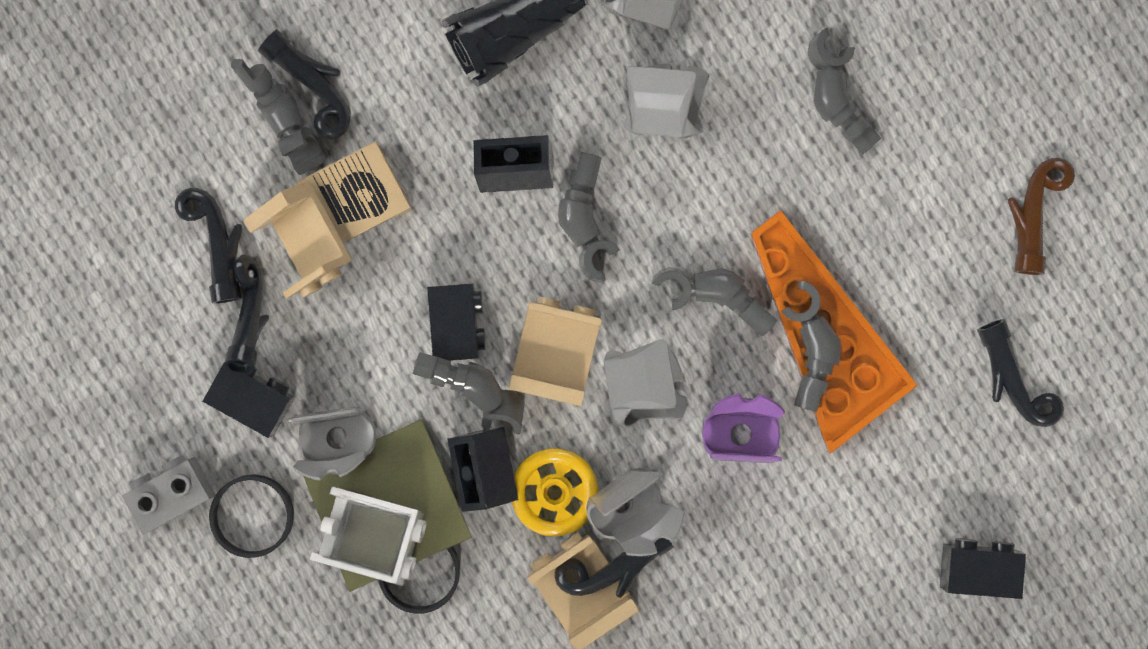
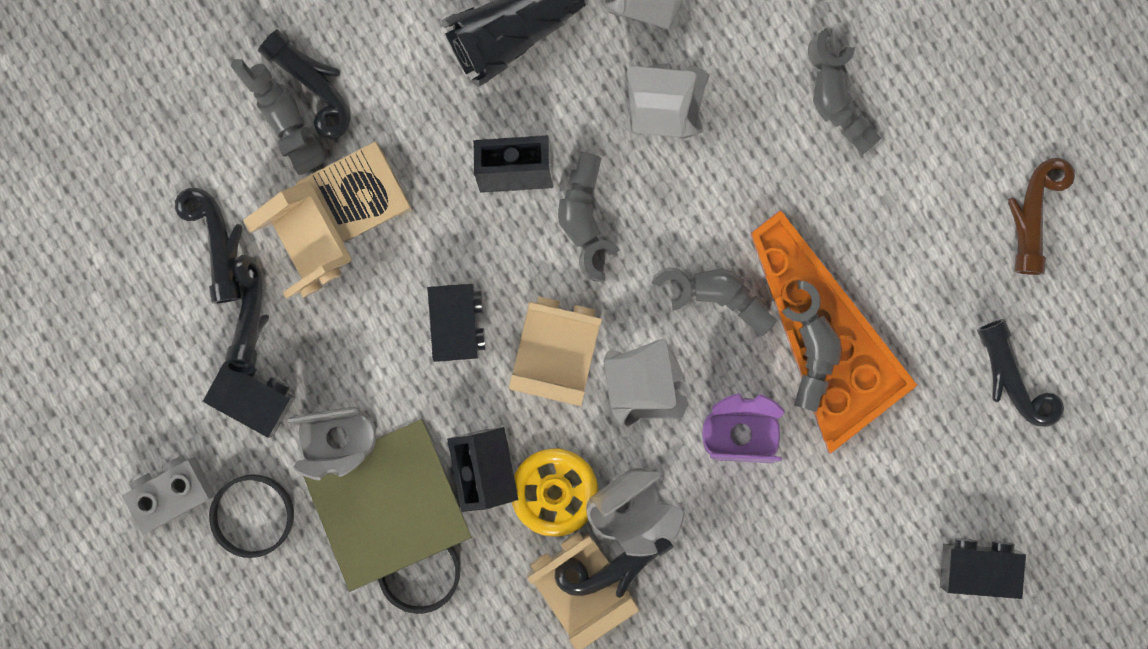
window [310,487,427,586] -> none
dark grey piece [413,352,525,434] -> none

